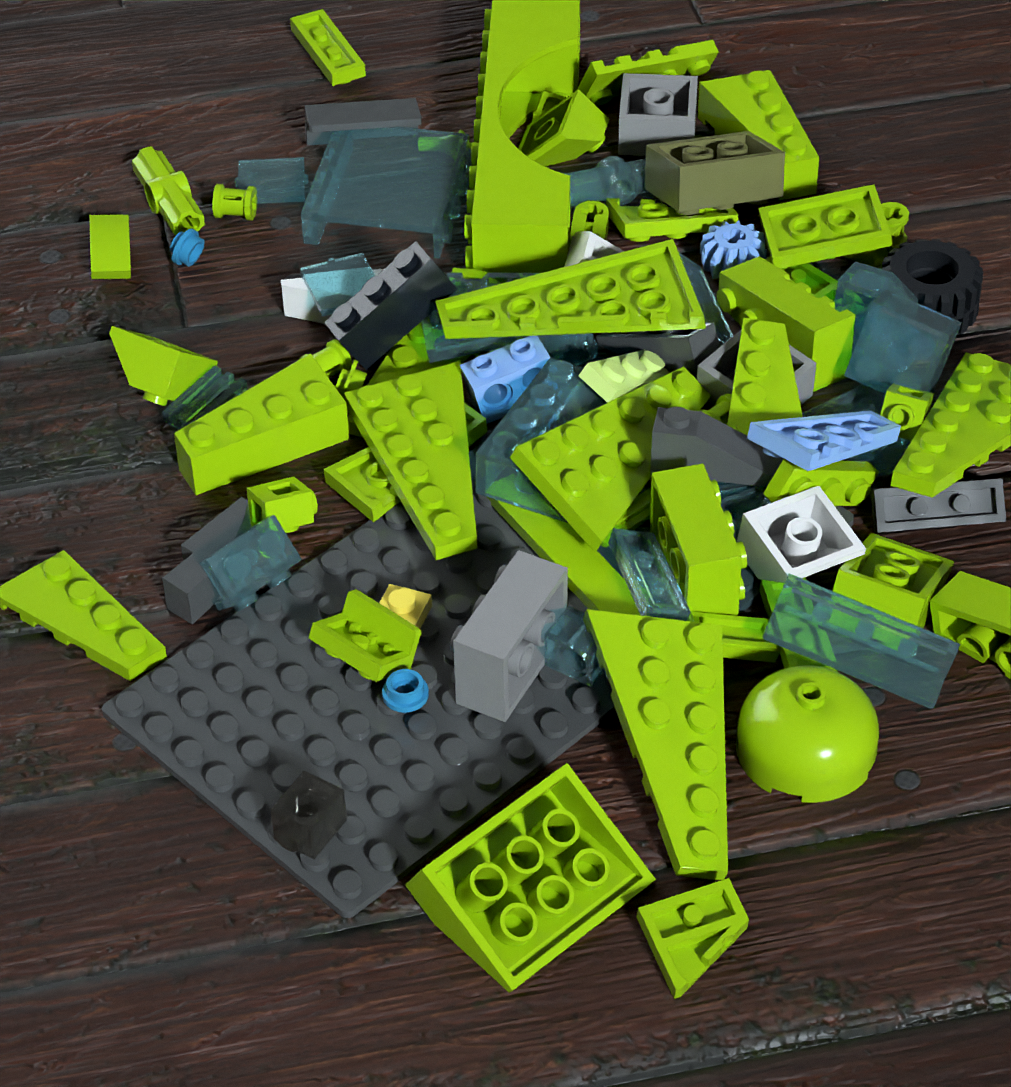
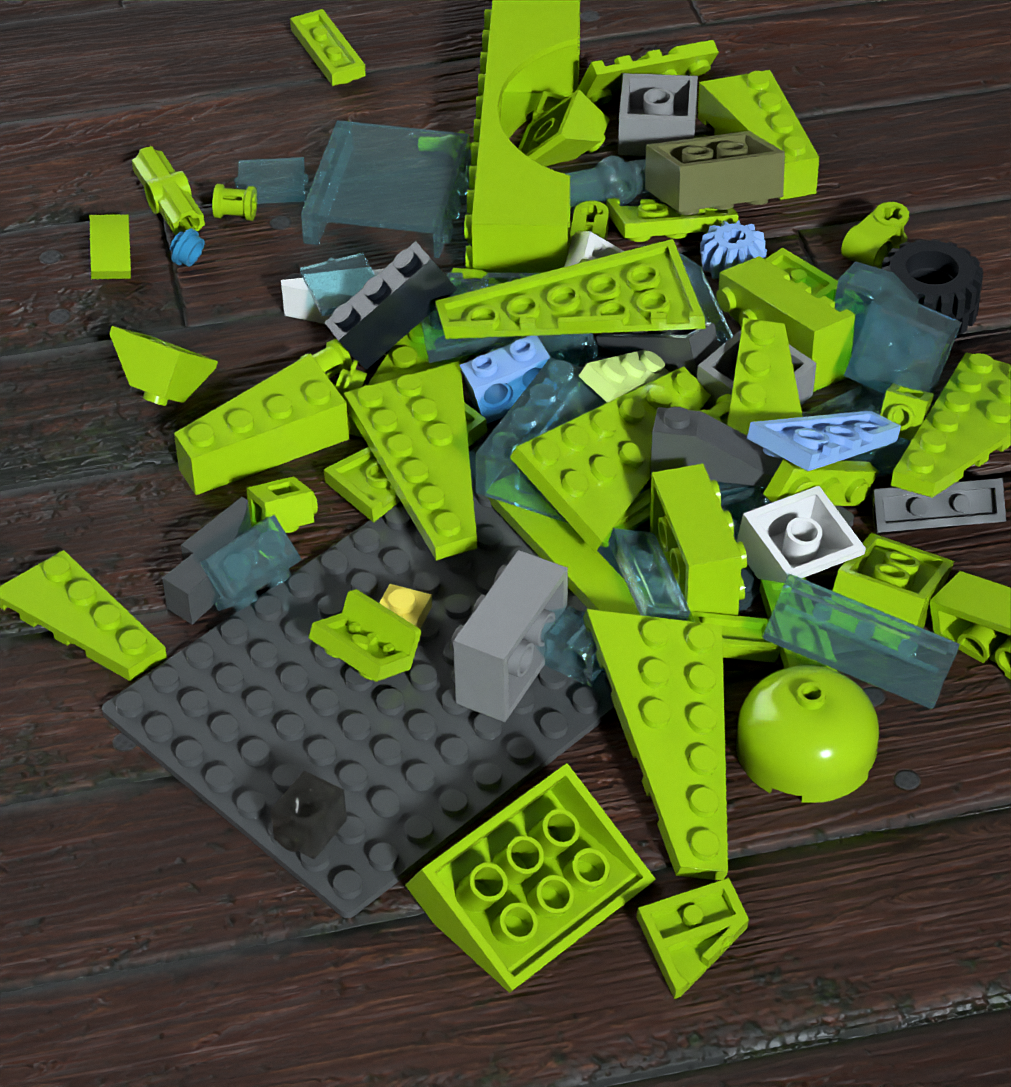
clear light blue tile [162,365,248,430] -> none
dark grey panel [304,98,422,146] -> none
dark azure plate [382,669,429,713] -> none
lime plate [759,184,892,269] -> none

